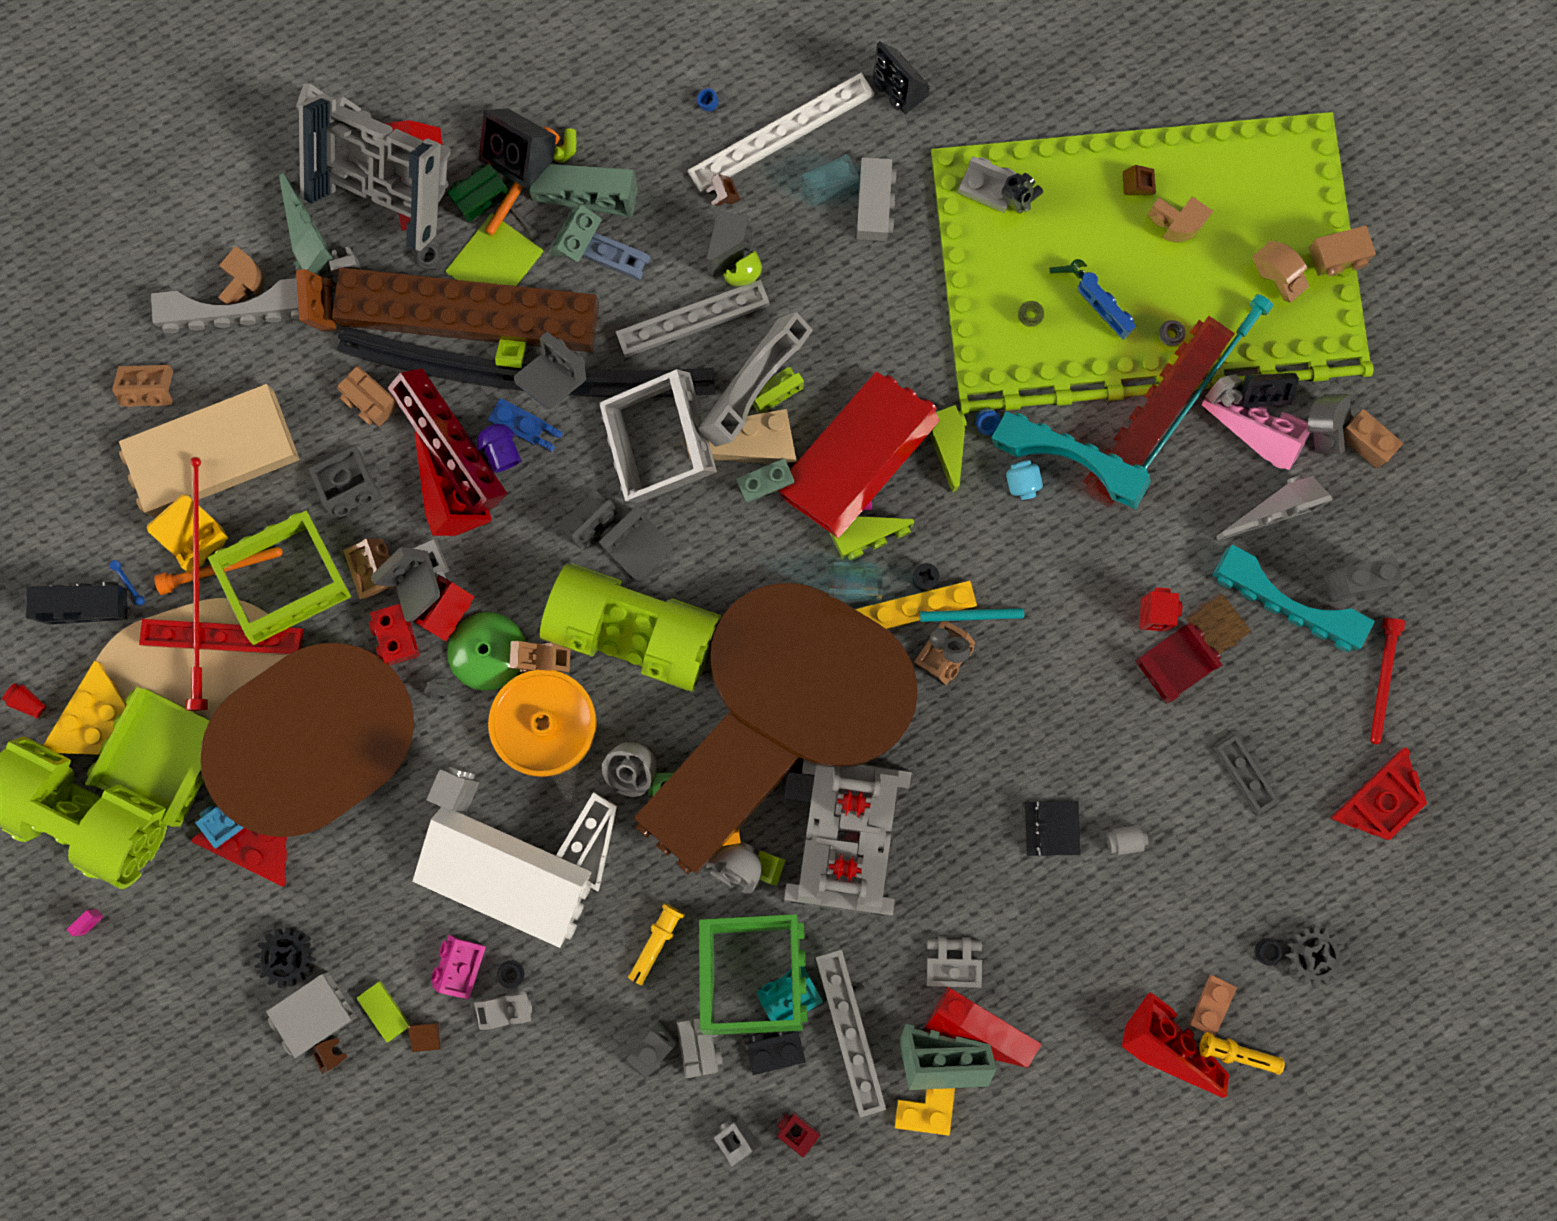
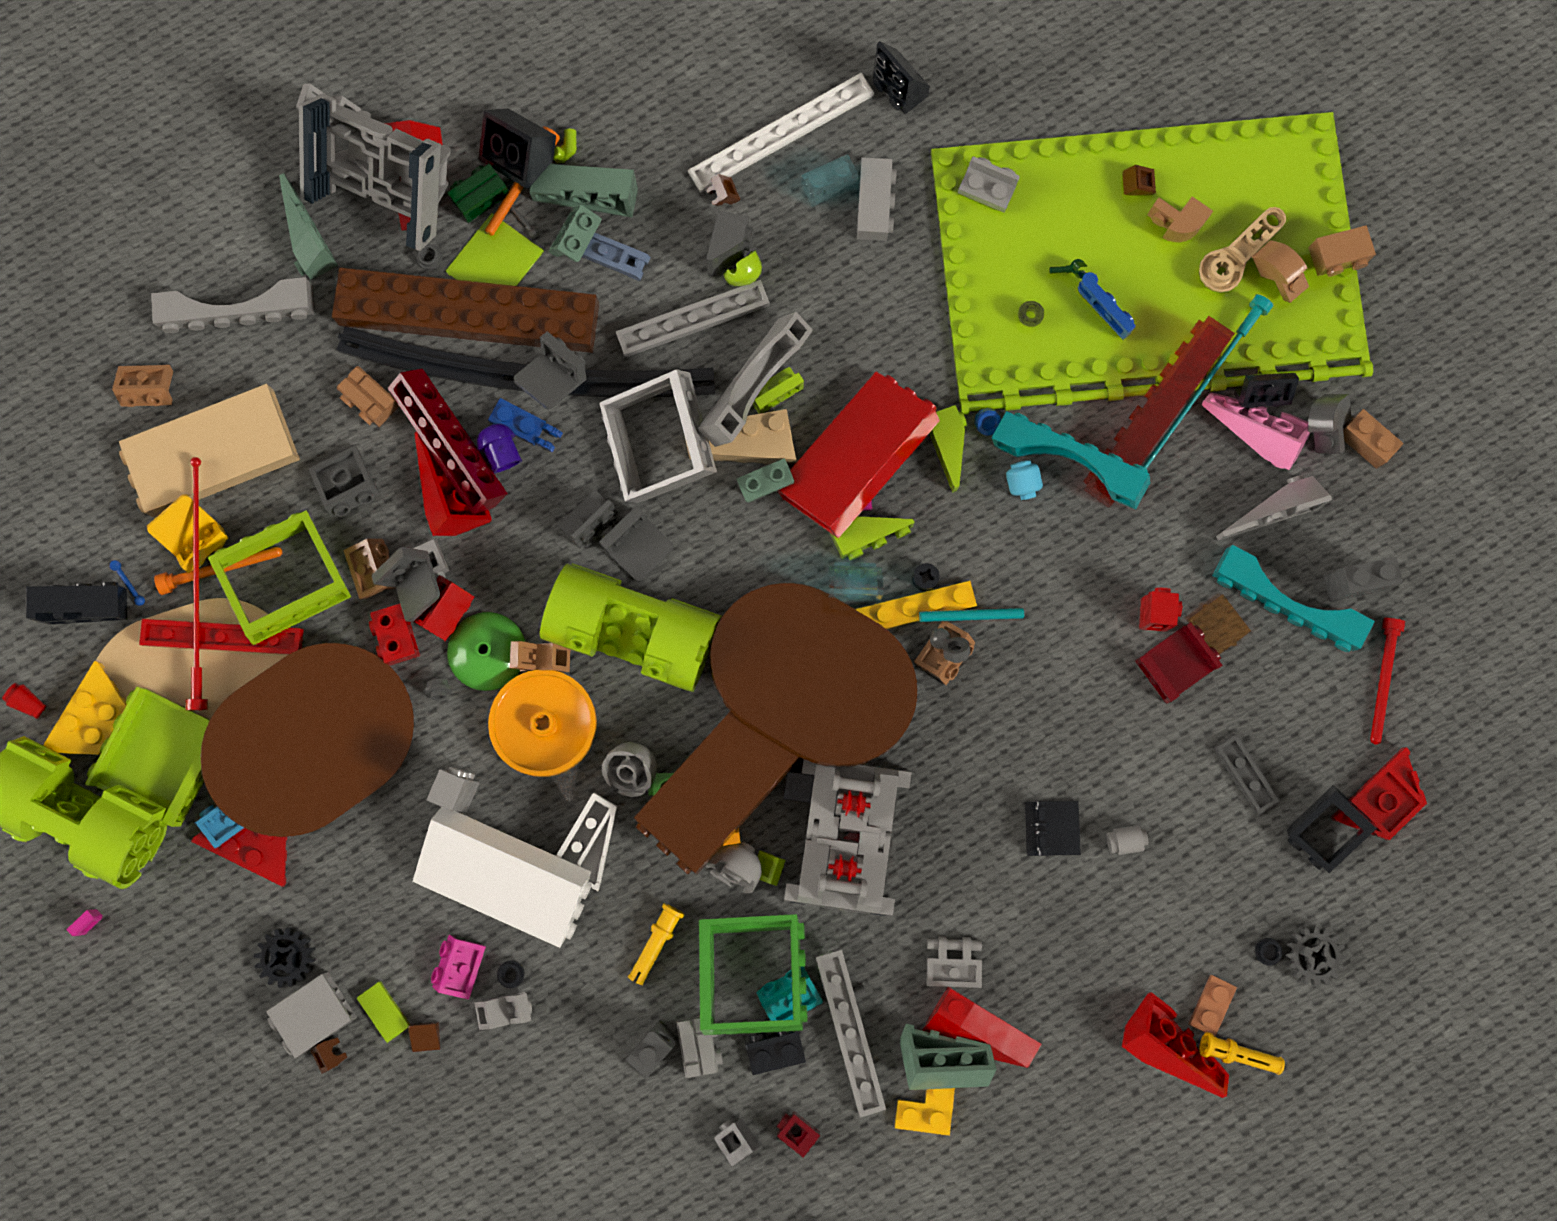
medium nougat brick [218,246,264,305] -> none
dark orange plate [296,269,336,332] -> none
light grey tile [329,247,361,278] -> none
lime plate [495,339,526,368] -> none
blue hinge [697,88,719,112] -> none
black piece [1001,173,1043,213] -> none
dark grey plate [1159,320,1186,347] -> none
light grey tile [1206,374,1243,407] -> none
none -> tan beam [1199,207,1286,293]
none -> black window [1287,785,1377,873]

